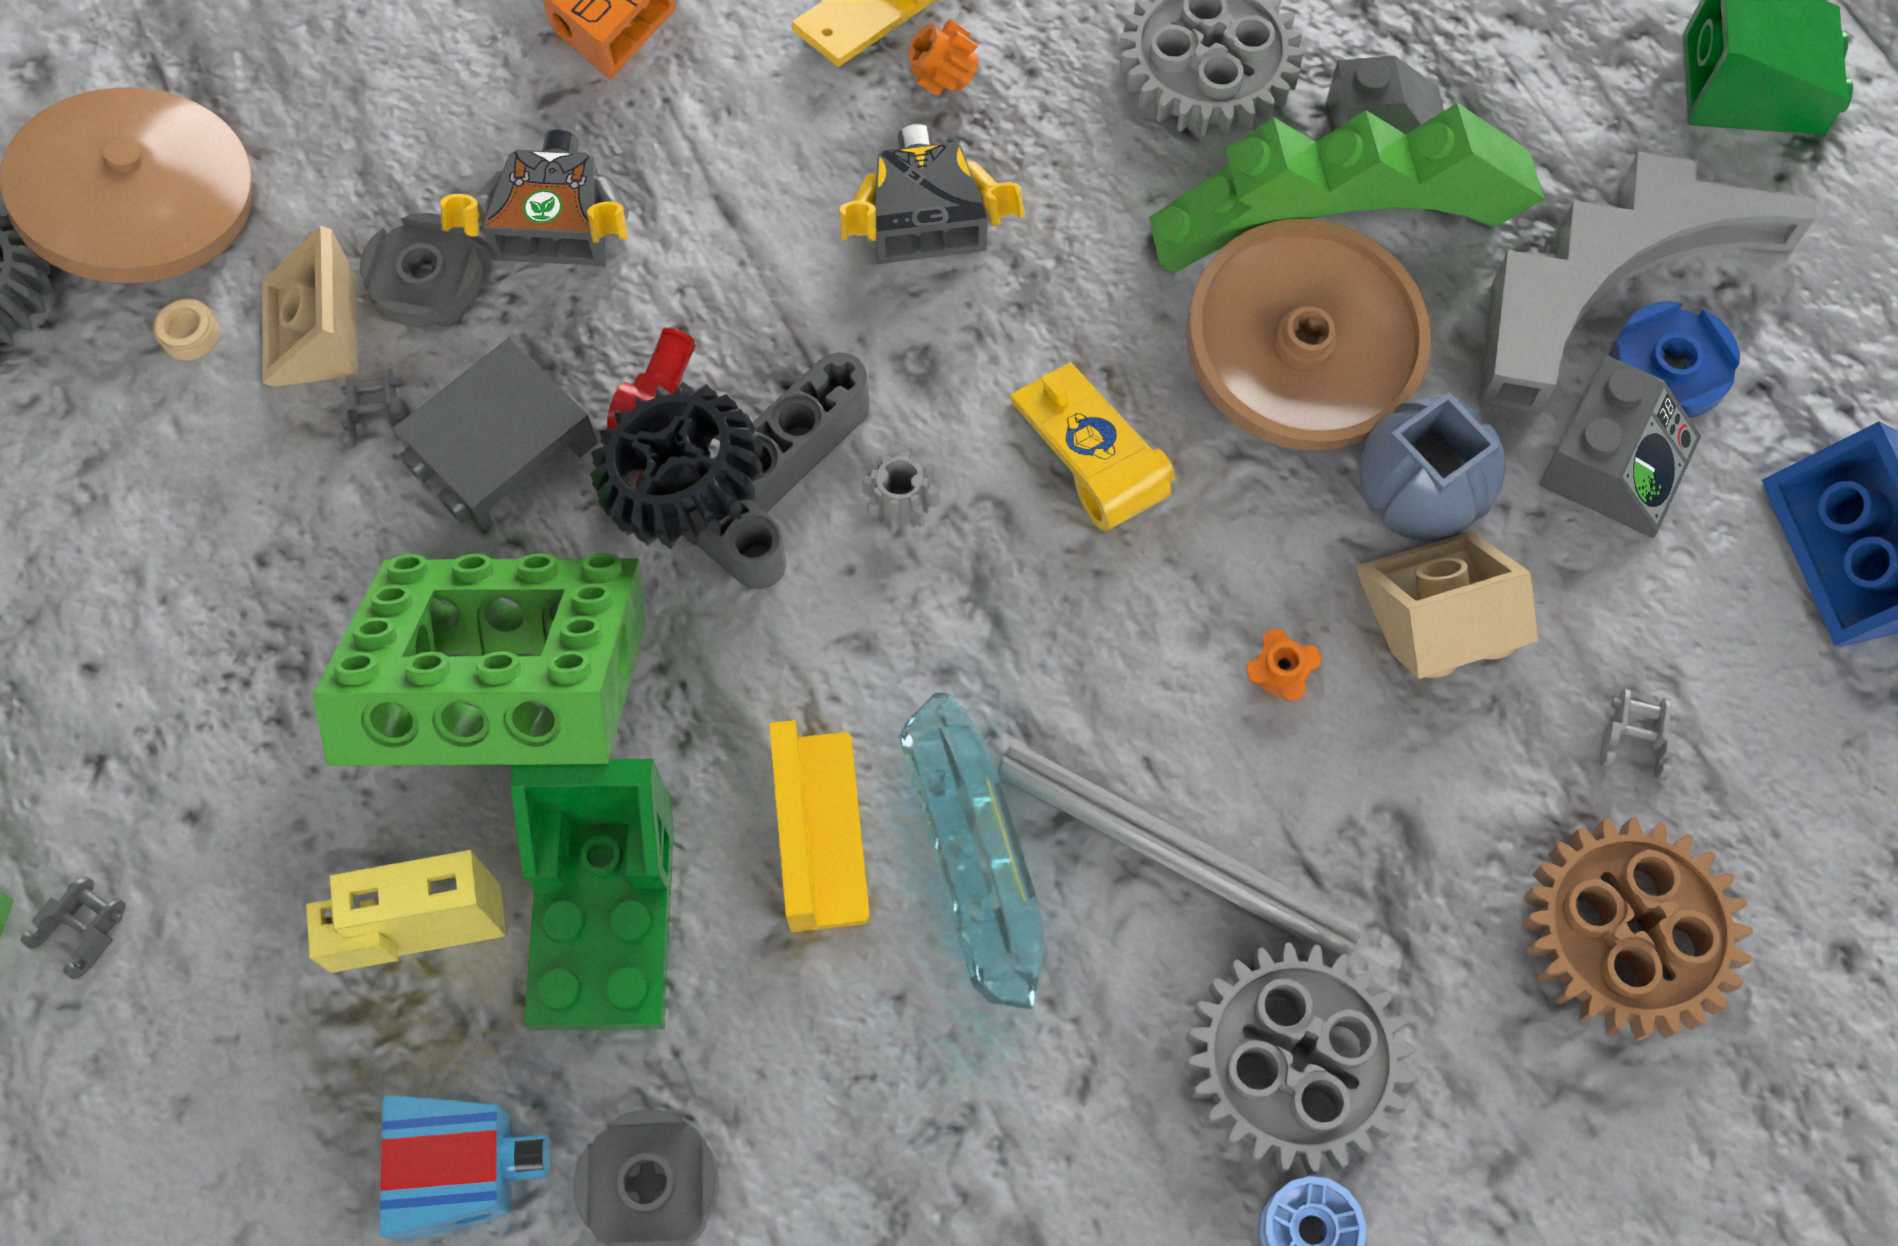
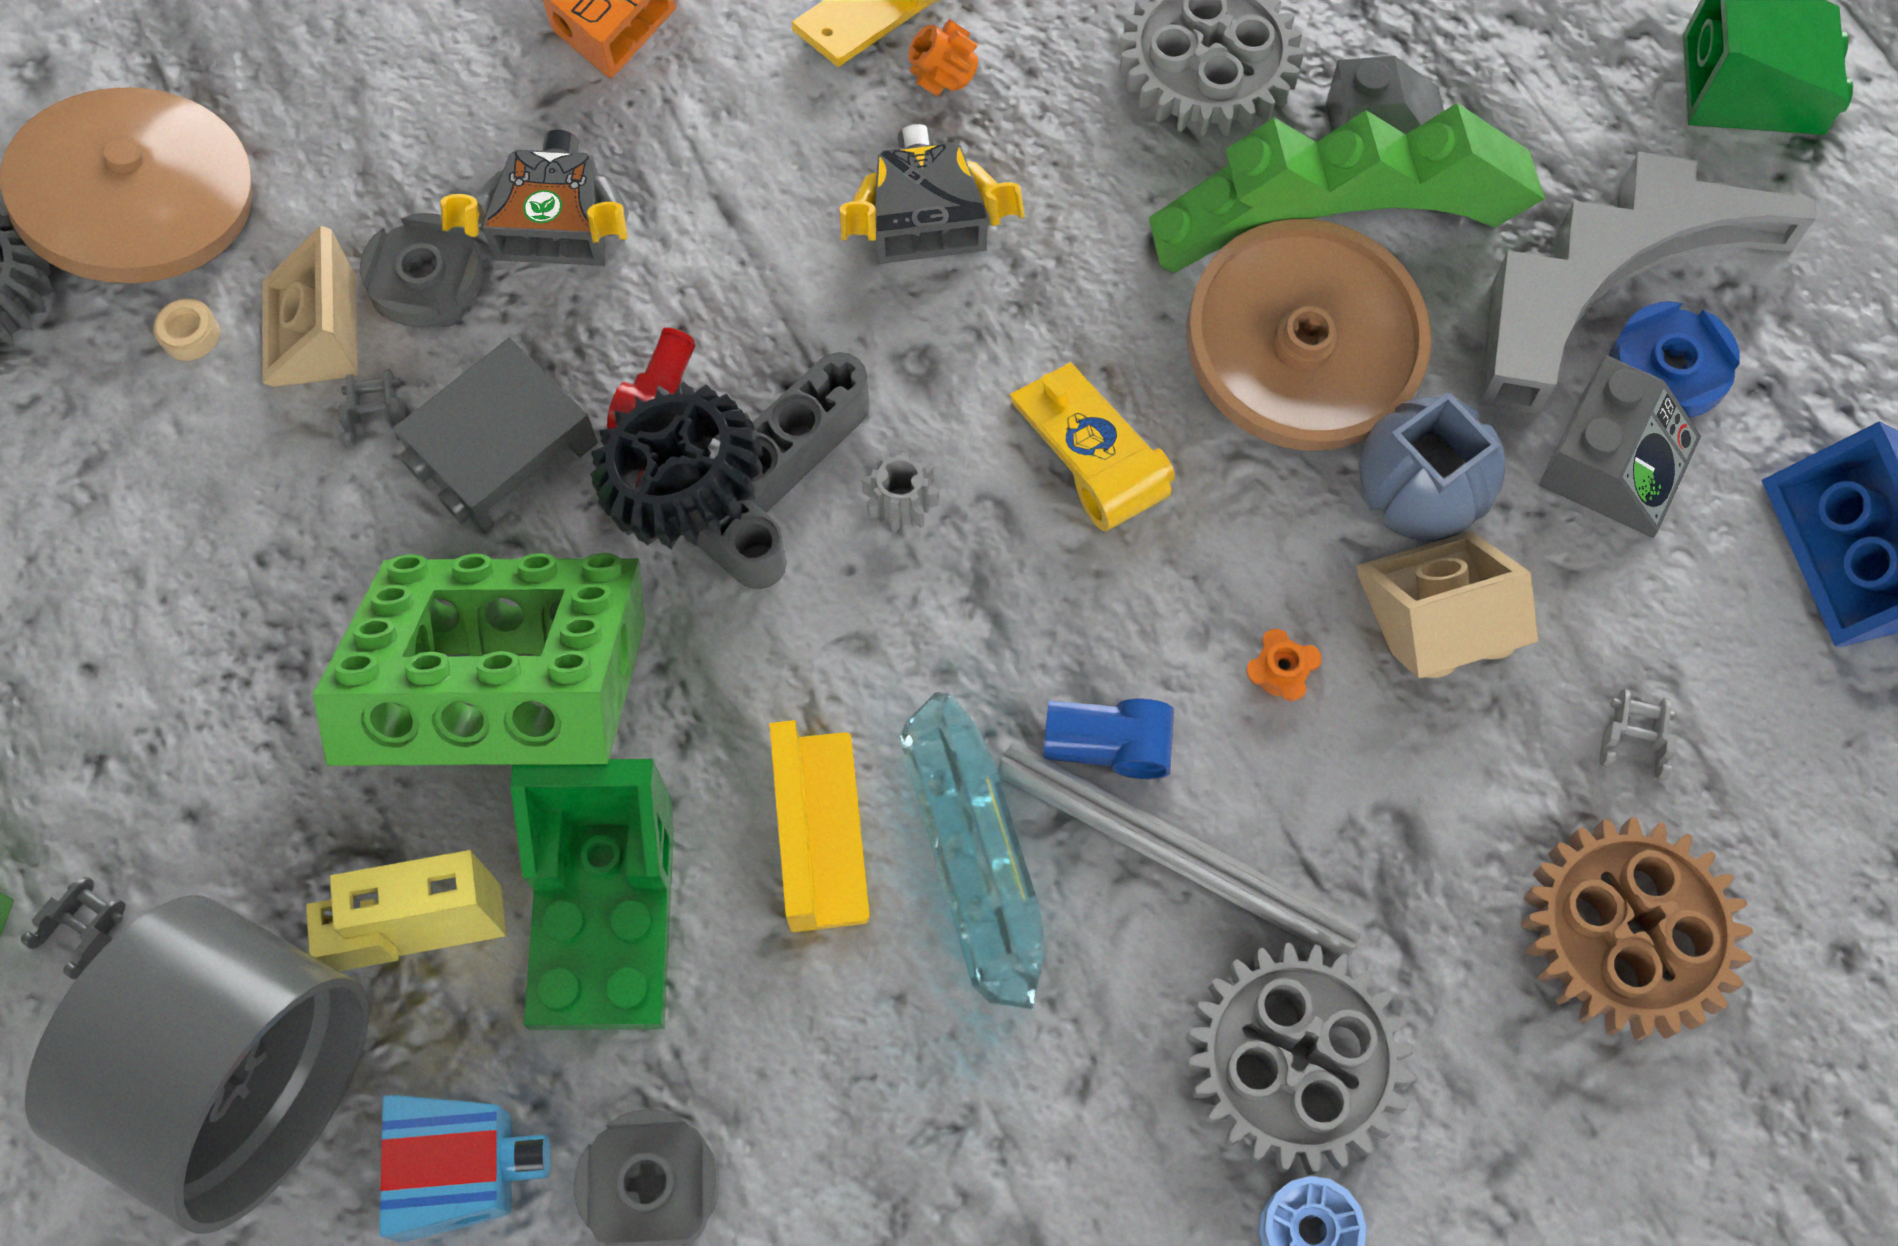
none -> dark grey wheel [25,895,369,1234]
none -> blue piece [1043,698,1174,779]

